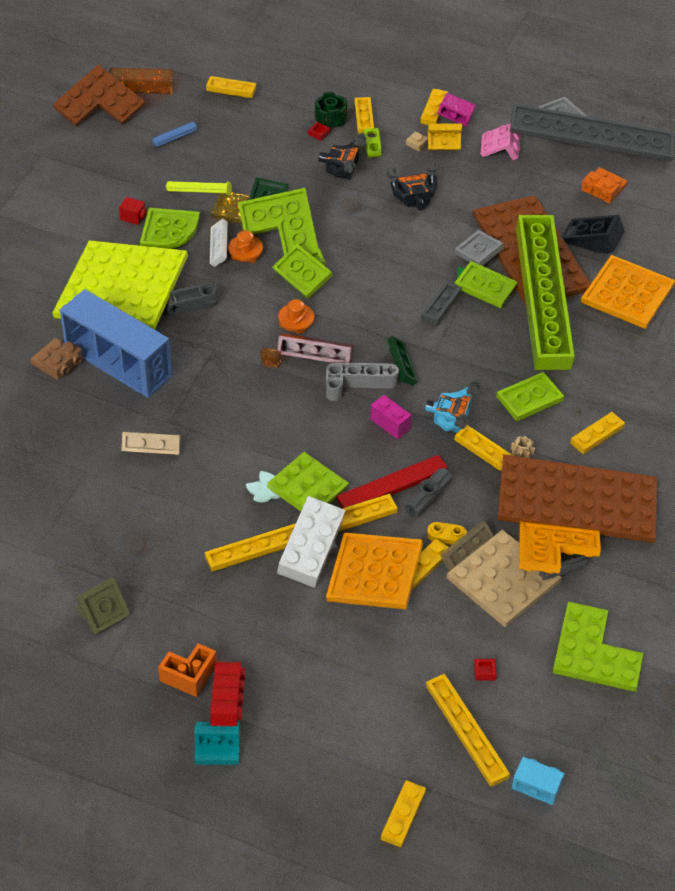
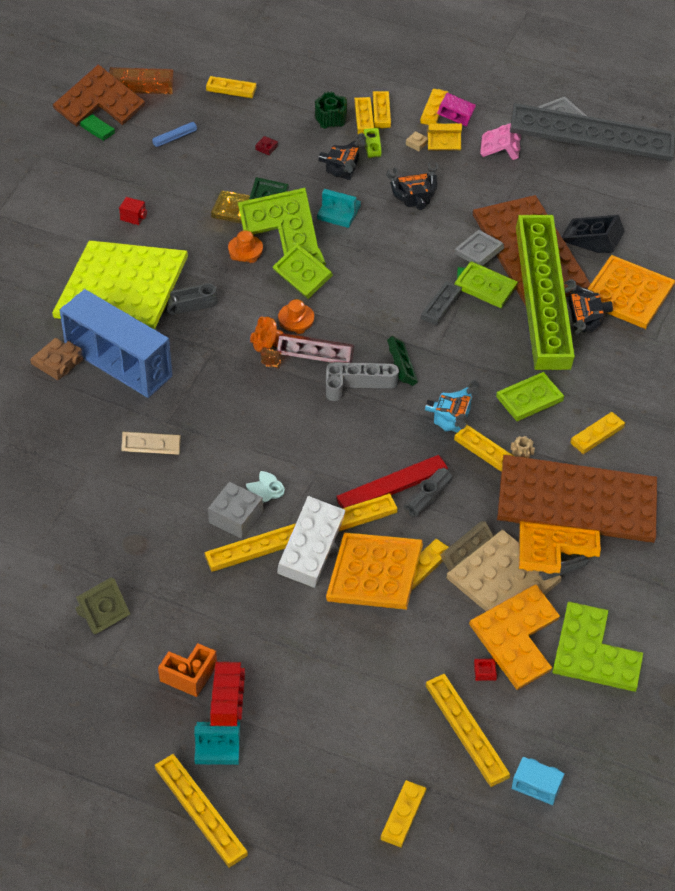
lime plate [140,207,200,249] -> none
neon yellow axle [166,181,232,195] -> none
white plate [209,219,228,267] -> none
lime plate [267,452,349,511] -> none
red tile [308,122,331,141] -> none
dark pink brick [370,395,412,440] -> none
yellow plate [427,522,467,545] -> none
orange plate [581,167,628,204] -> none
none -> green tile [80,115,115,141]
none -> yellow plate [155,754,248,868]
none -> light grey brick [208,482,263,539]
none -> orange plate [250,316,283,353]
none -> dark red plate [255,136,278,156]
none -> teal bracket [317,189,361,228]
none -> yellow plate [373,91,391,128]
none -> light orange plate [469,584,560,690]
none -> torso [564,279,613,334]

